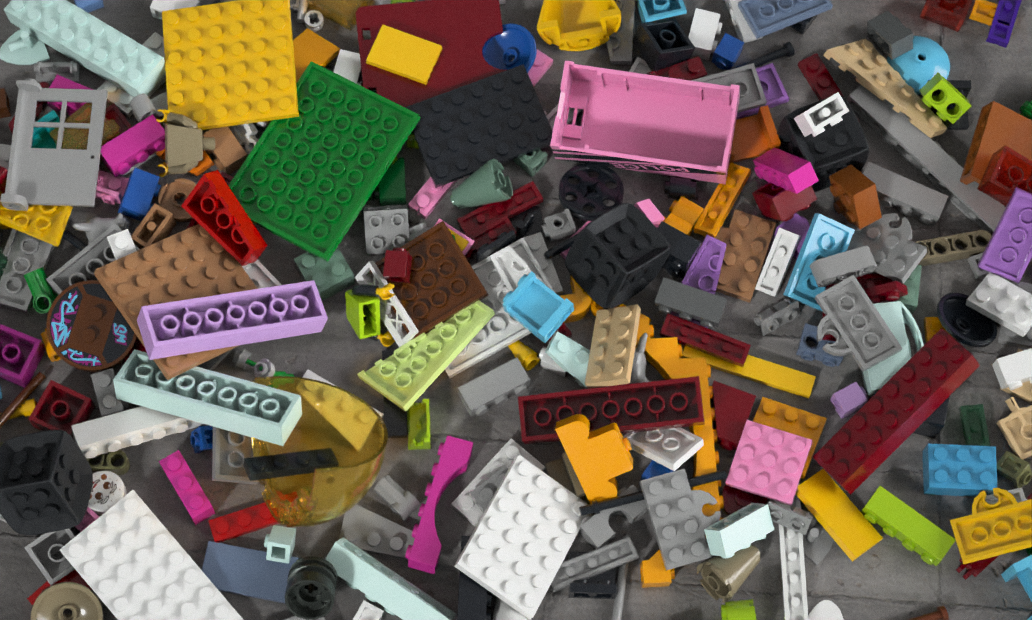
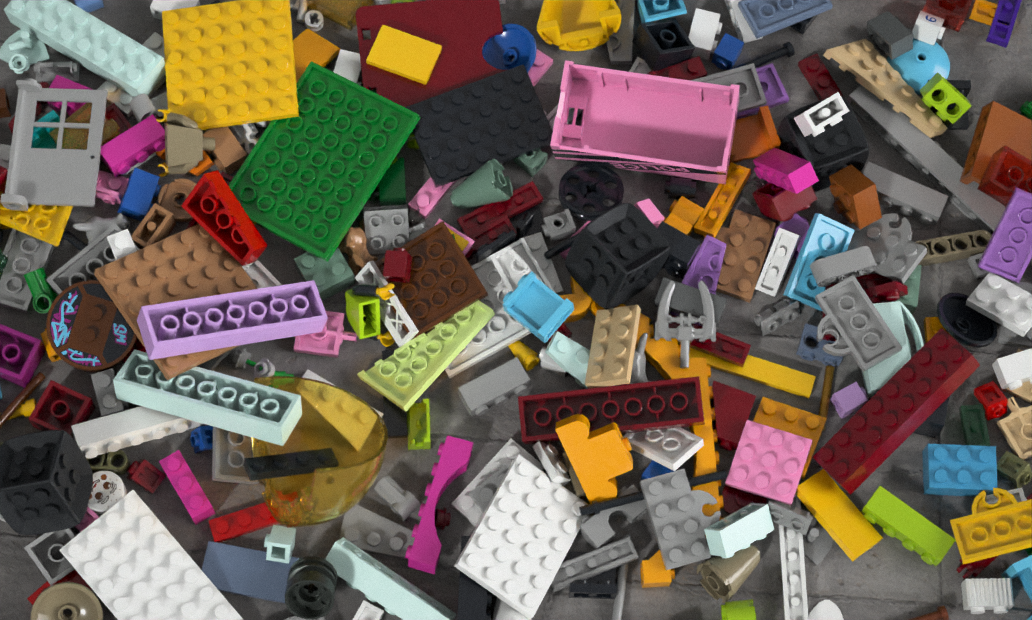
none -> light aqua plate [9,53,30,74]
none -> dark red bracket [126,459,166,494]
none -> bright pink plate [293,311,357,358]
none -> medium nougat animal [338,218,378,276]
none -> dark red plate [435,507,451,530]
none -> white plate [532,441,571,486]
none -> light grey bar [654,280,716,368]
none -> pearl gold bar [818,366,835,431]
none -> white brick [912,11,946,45]
none -> white brick [961,578,1014,614]
none -> red bracket [974,381,1007,421]

